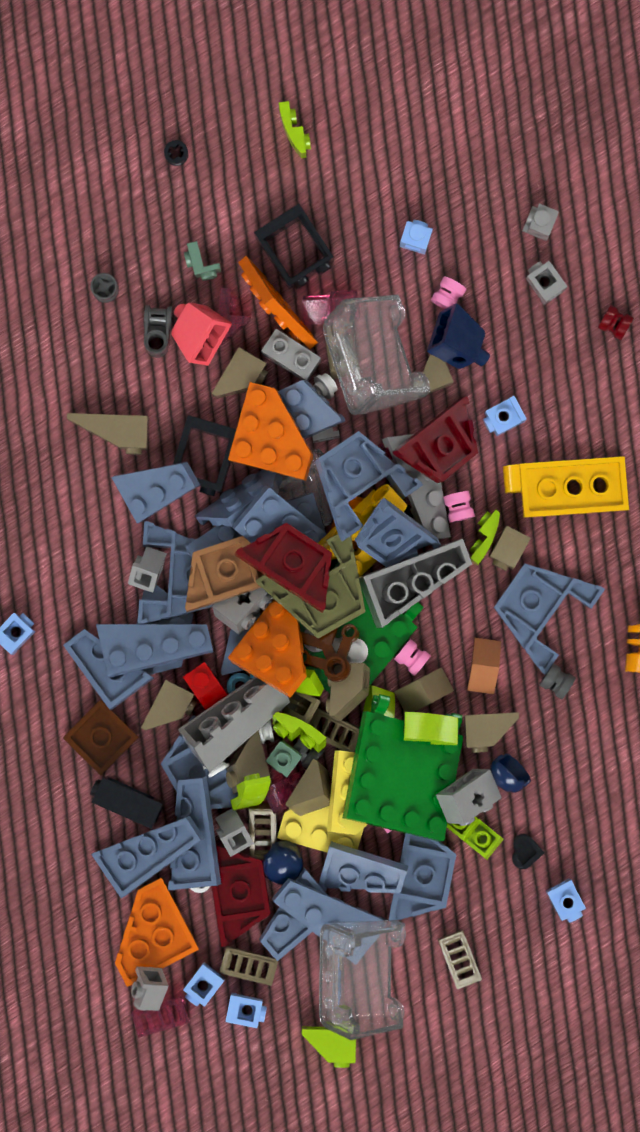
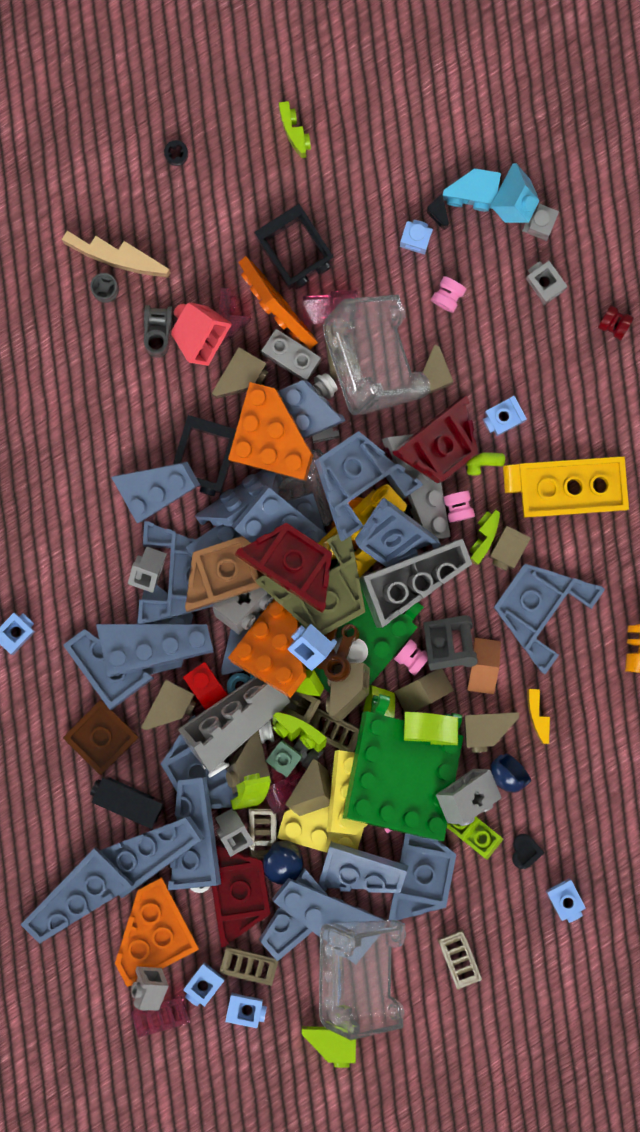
dark tan slope [67,413,149,455] -> none
sand green bracket [184,241,222,281] -> none
dark blue torso [427,303,490,369] -> none
dark grey wheel [539,663,576,700] -> none
none -> sand blue wing [21,847,134,944]
none -> tan slope [62,231,171,278]
none -> light blue brick [288,624,337,671]
none -> dark grey plate [423,615,478,671]
none -> black slope [427,194,449,230]
none -> medium azure slope [442,168,501,212]
none -> lime arm [465,452,505,476]
none -> medium azure slope [490,163,540,223]
none -> yellow slope [527,689,550,744]

